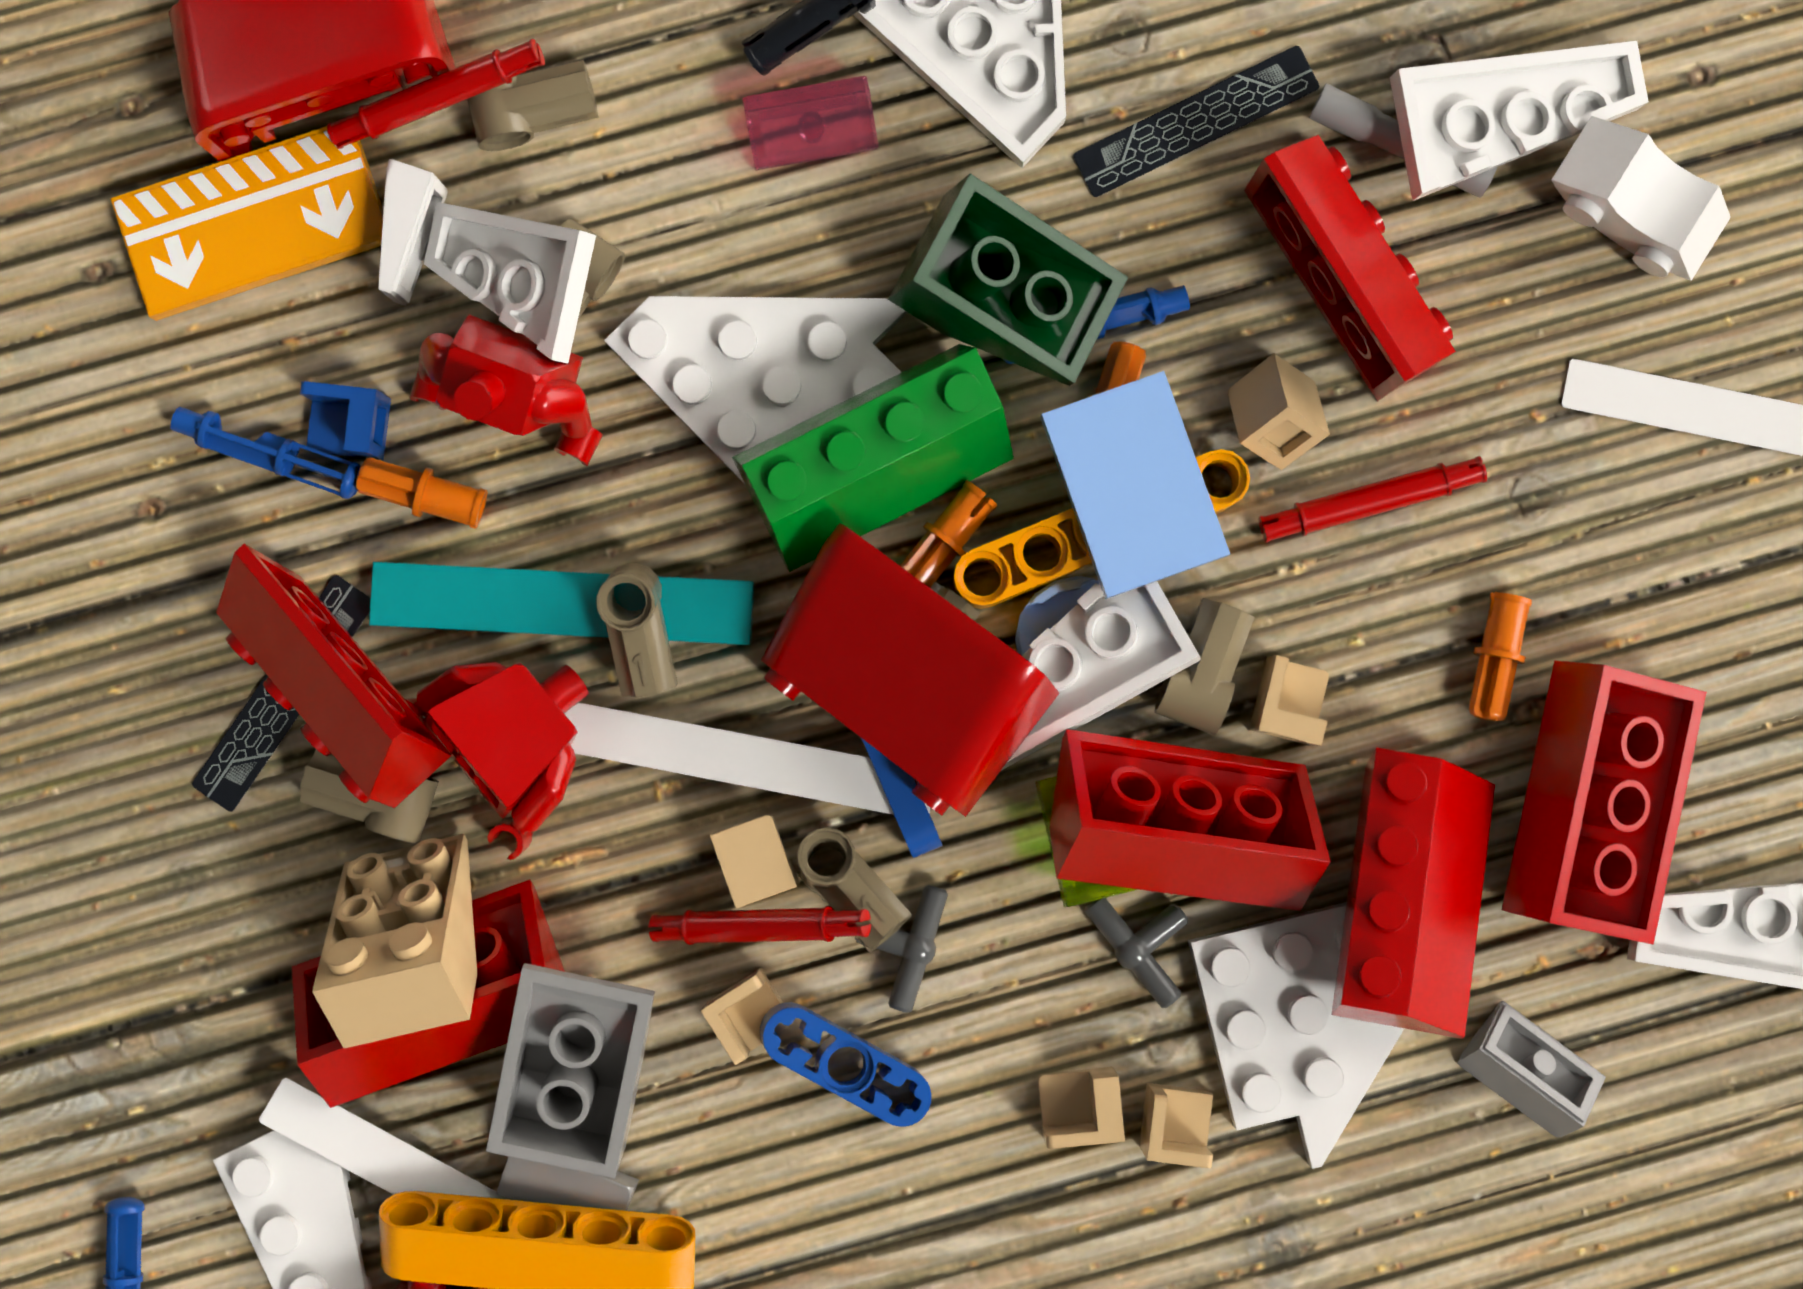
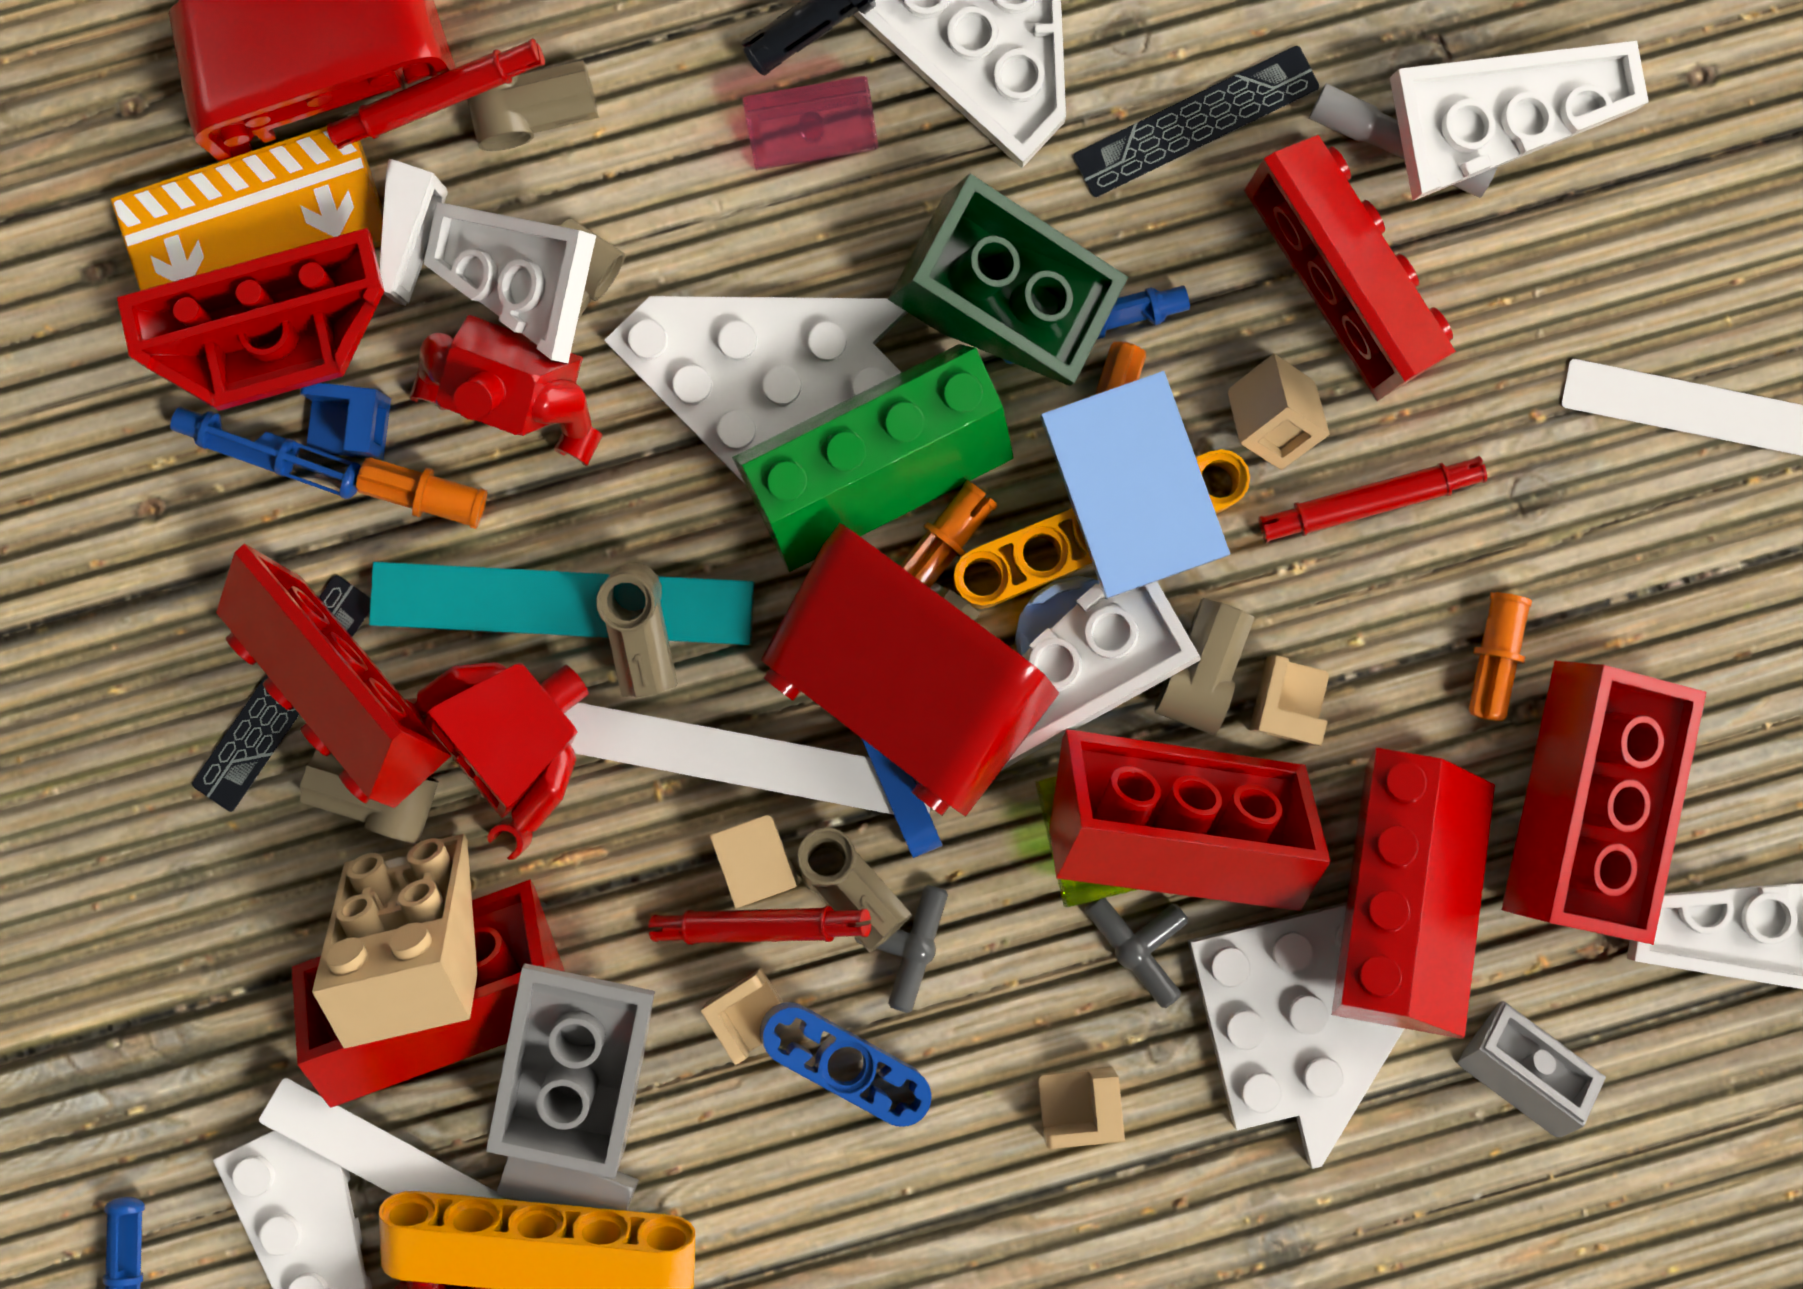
tan panel [1139,1083,1213,1168] -> none
white brick [1551,116,1731,281] -> none
none -> red wedge [117,228,385,411]

